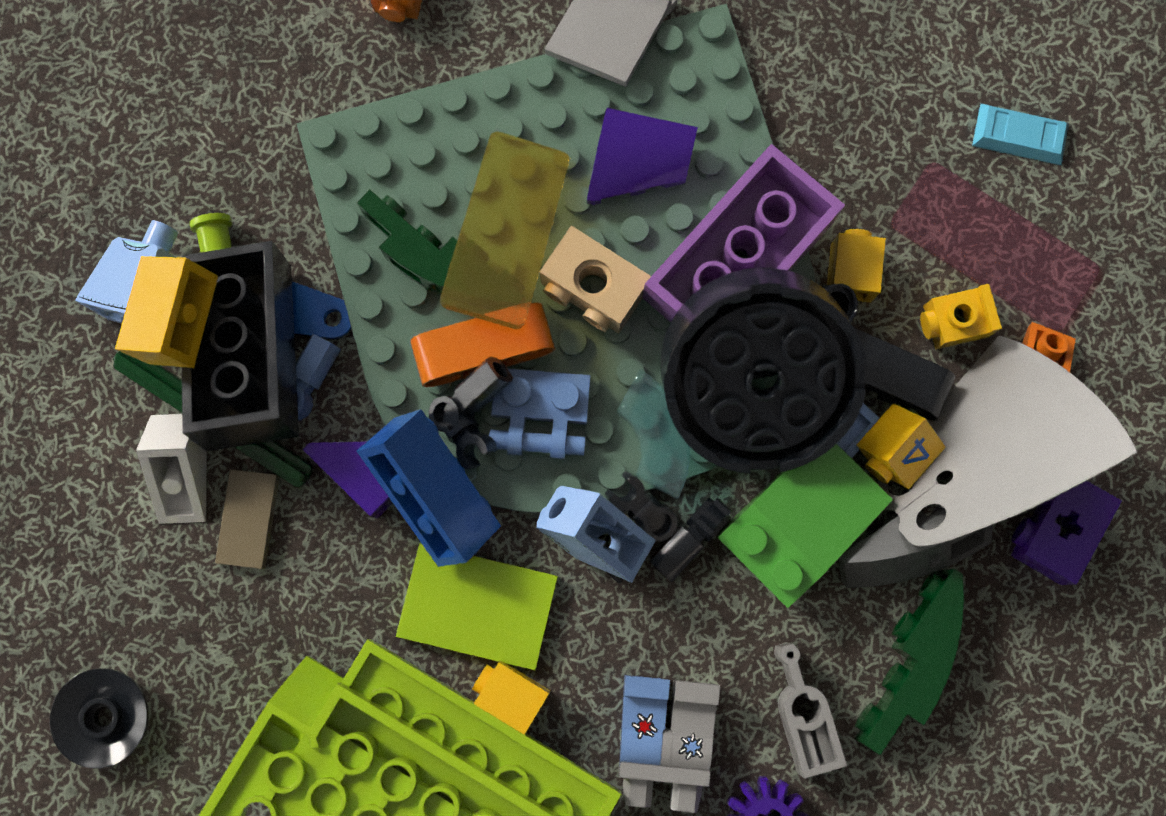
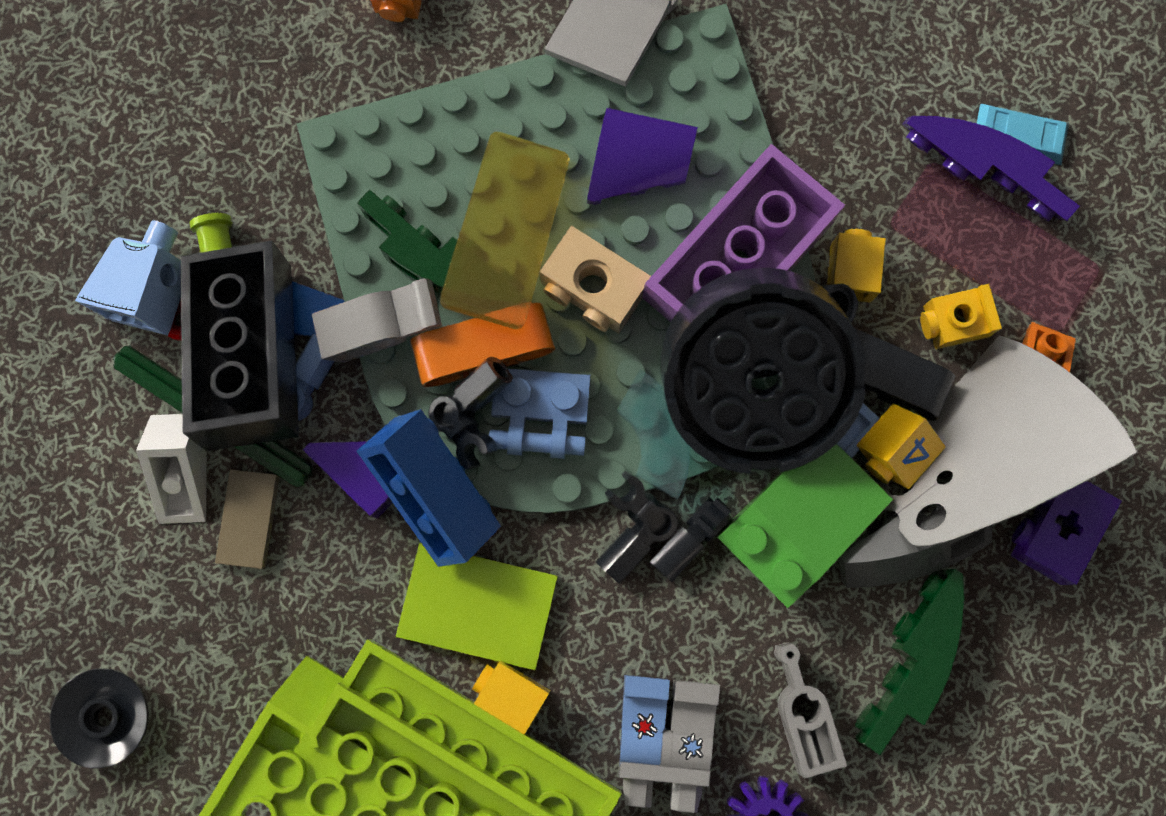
yellow brick [115,256,218,368] -> none
light blue torso [537,486,656,582] -> none
none -> light grey piece [312,278,442,363]
none -> dark purple slope [902,116,1079,222]

